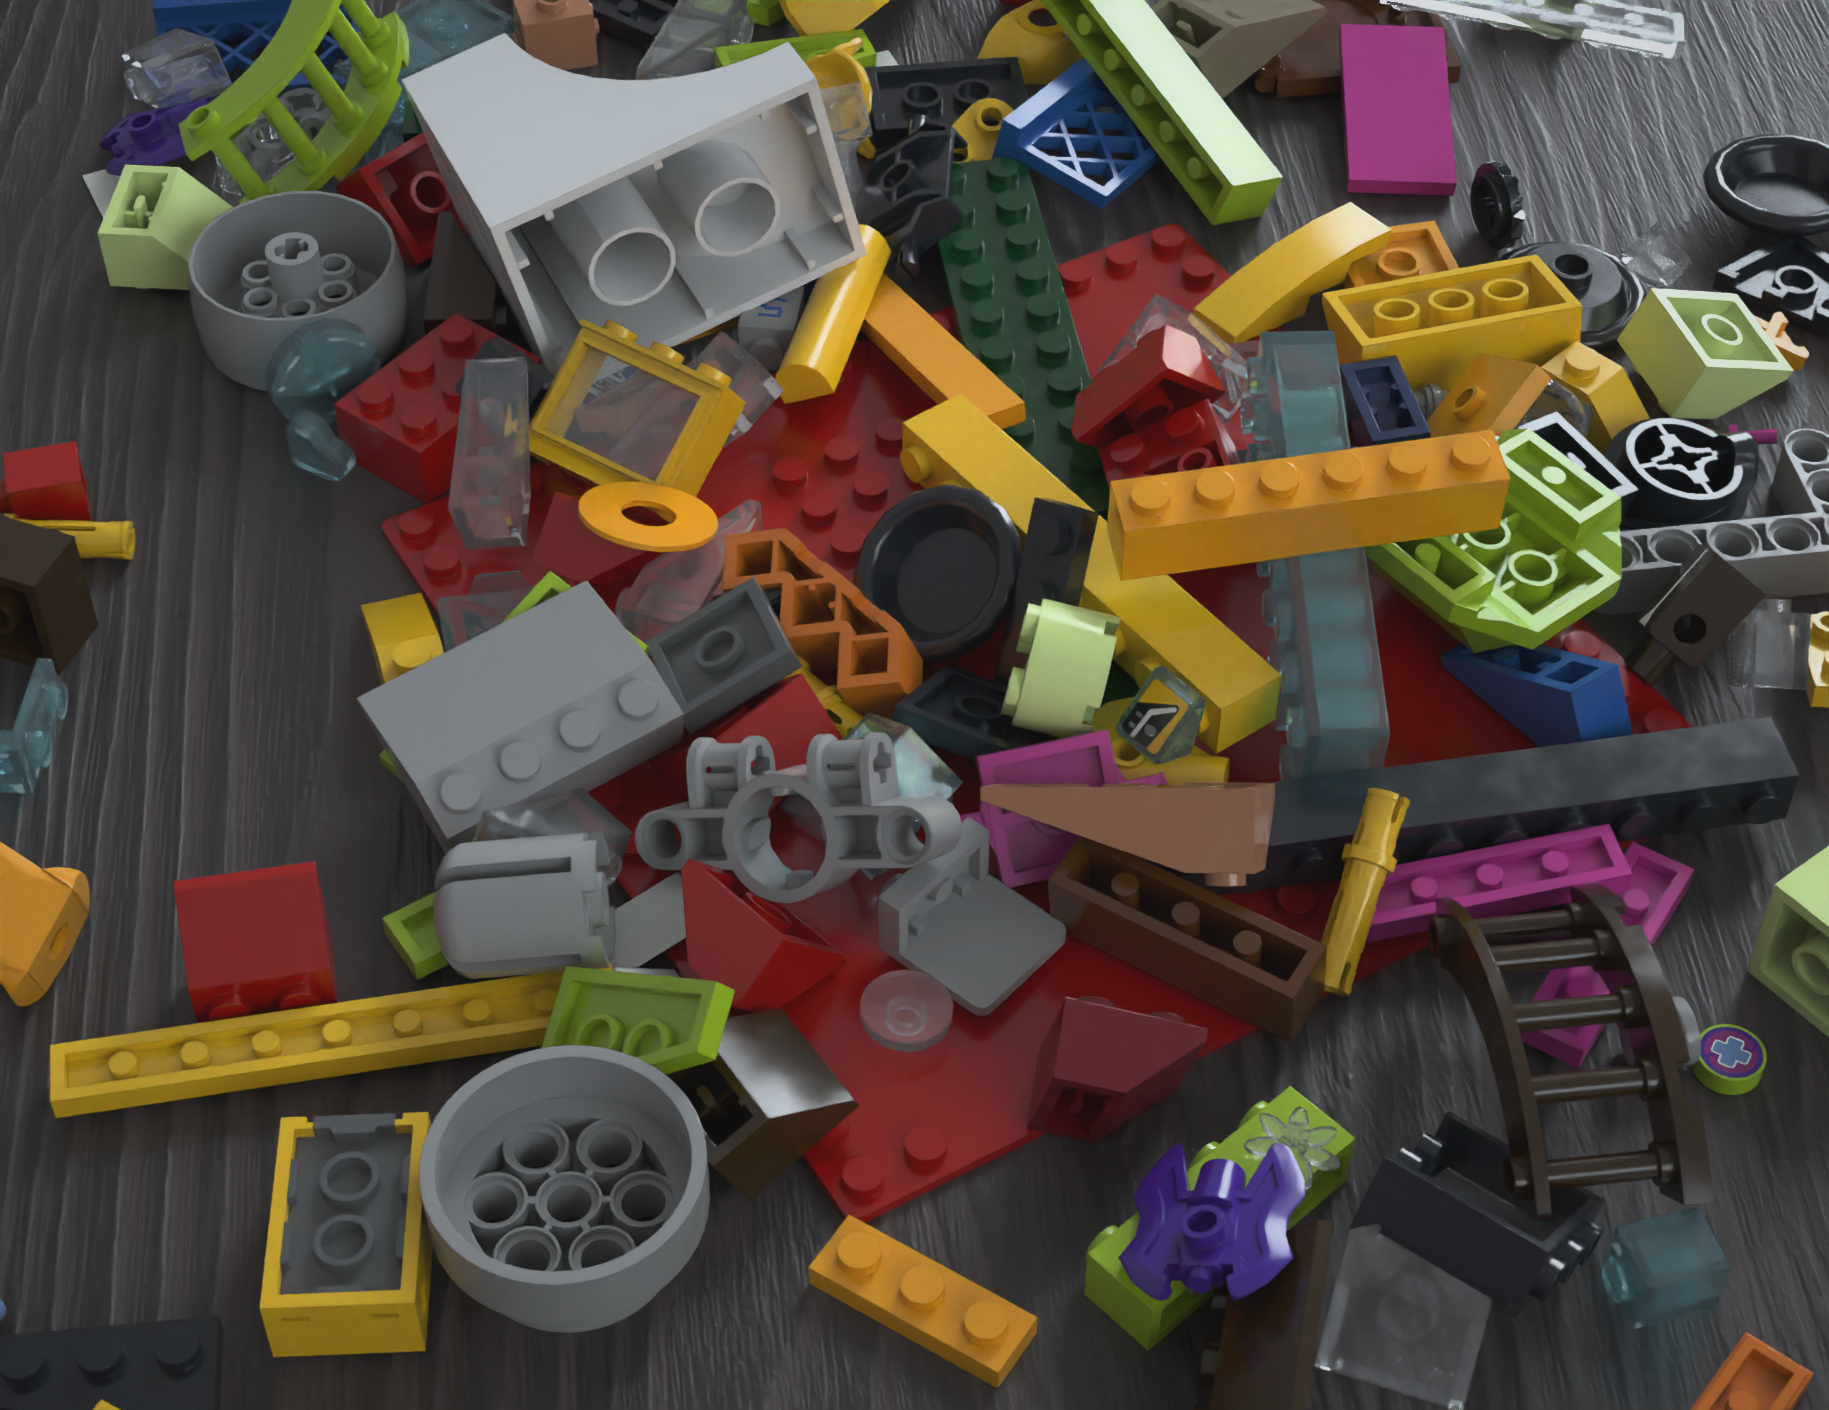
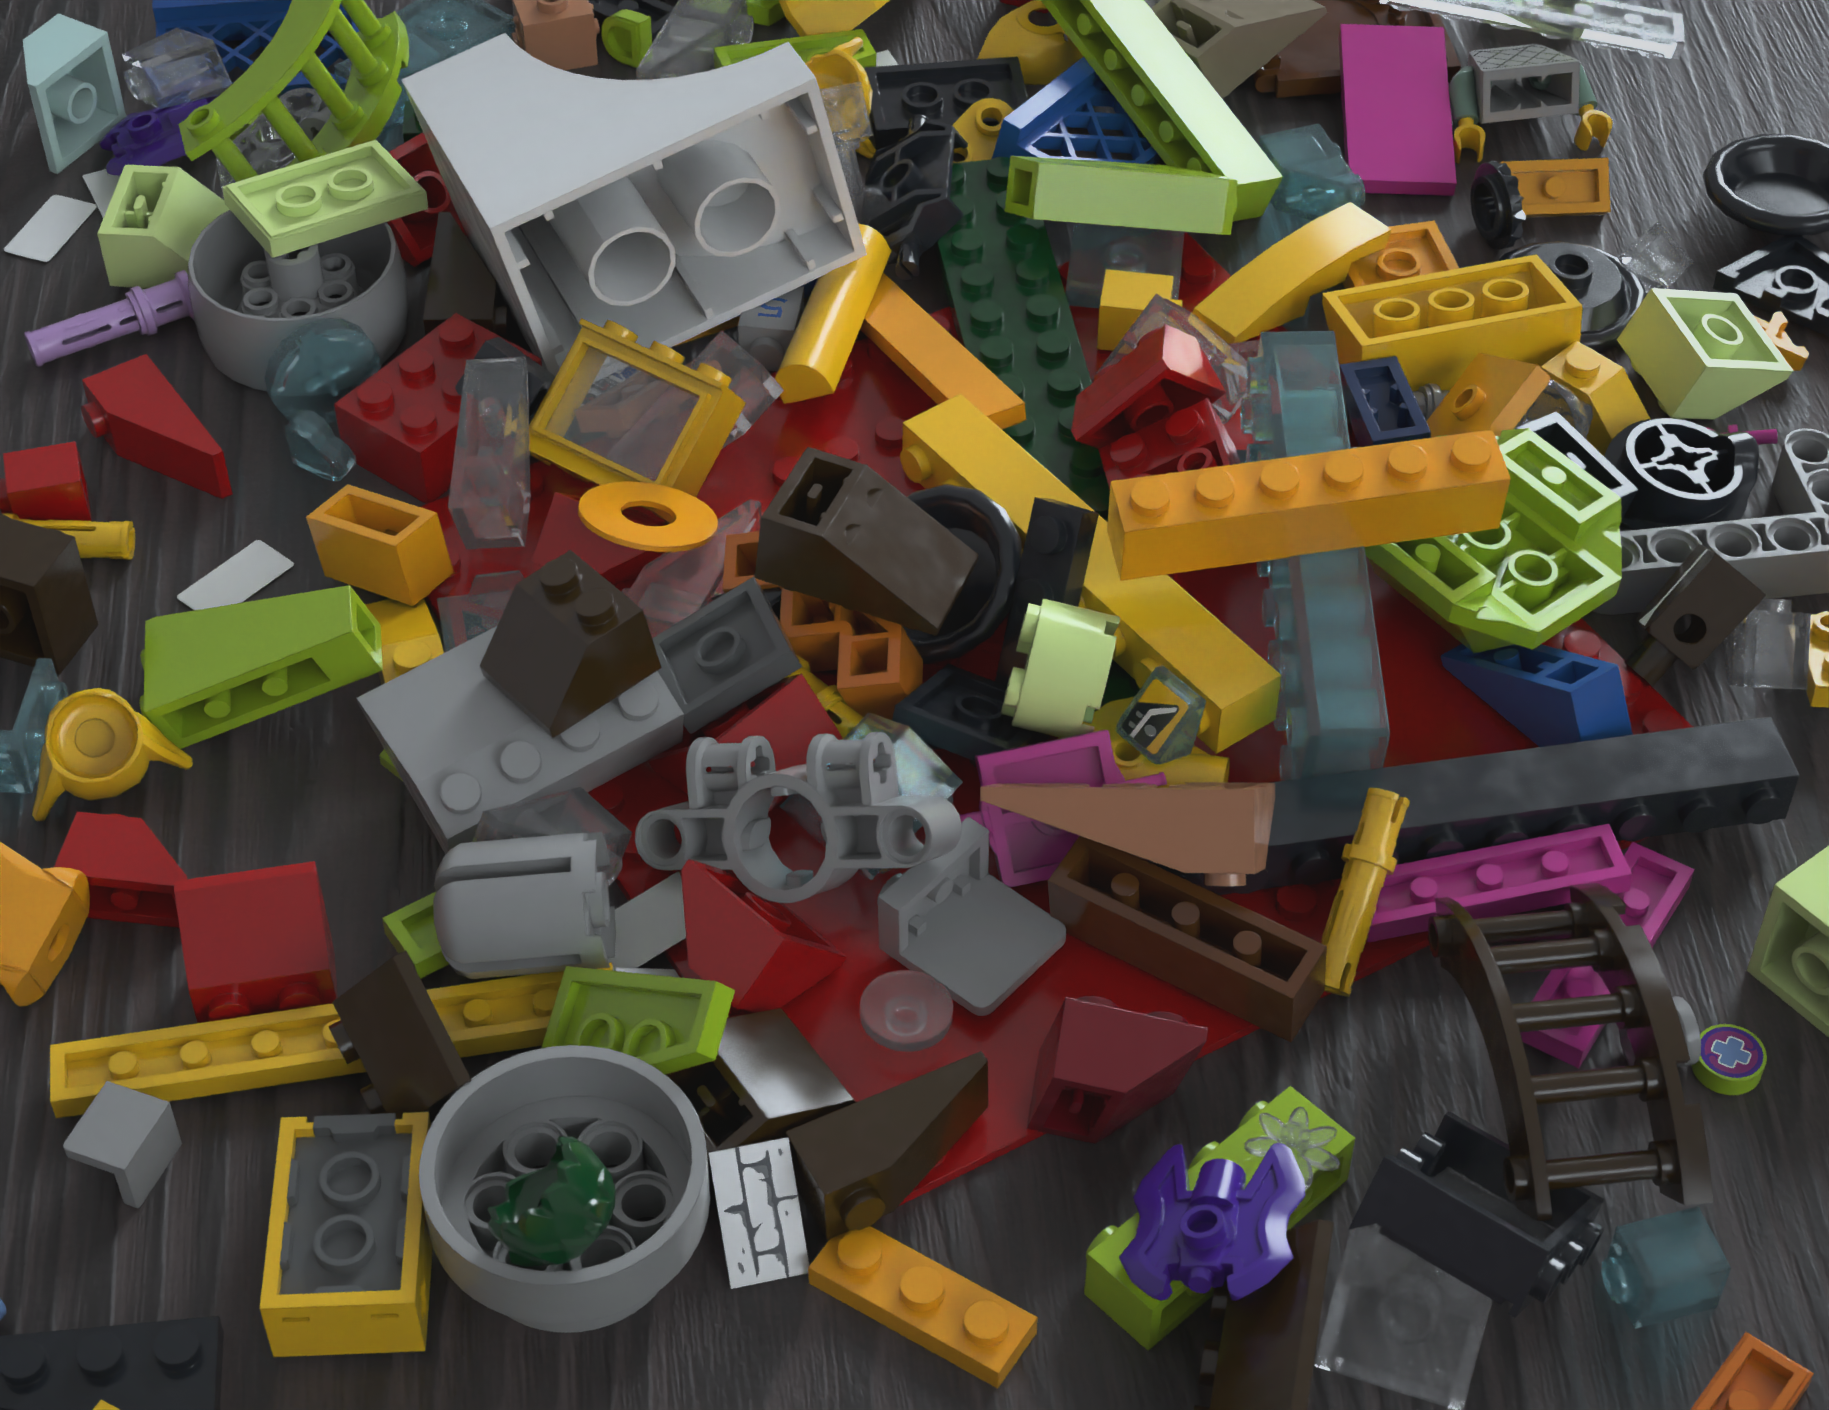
none -> white sticker [4,195,97,262]
none -> light aqua slope [23,13,126,174]
none -> lavender pin [24,270,194,367]
none -> yellow piece [32,688,193,821]
none -> red slope [54,811,188,928]
none -> light grey panel [63,1081,182,1208]
none -> red slope [81,354,233,499]
none -> lime slope [139,585,383,749]
none -> white sticker [177,540,294,610]
none -> yellowish green tile [222,140,428,258]
none -> light orange brick [306,484,454,606]
none -> dark brown slope [328,950,472,1122]
none -> dark brown slope [480,550,662,738]
none -> dark green hair [488,1136,616,1267]
none -> lime tile [601,9,653,70]
none -> white sticker [708,1137,809,1289]
none -> dark brown slope [755,447,979,636]
none -> dark brown slope [785,1051,989,1240]
none -> lime slope [1005,156,1238,235]
none -> clear light blue tile [1065,223,1184,308]
none -> yellow brick [1097,269,1182,353]
none -> clear light blue slope [1259,124,1365,221]
none -> light grey torso [1449,44,1613,164]
none -> light orange plate [1500,158,1610,218]

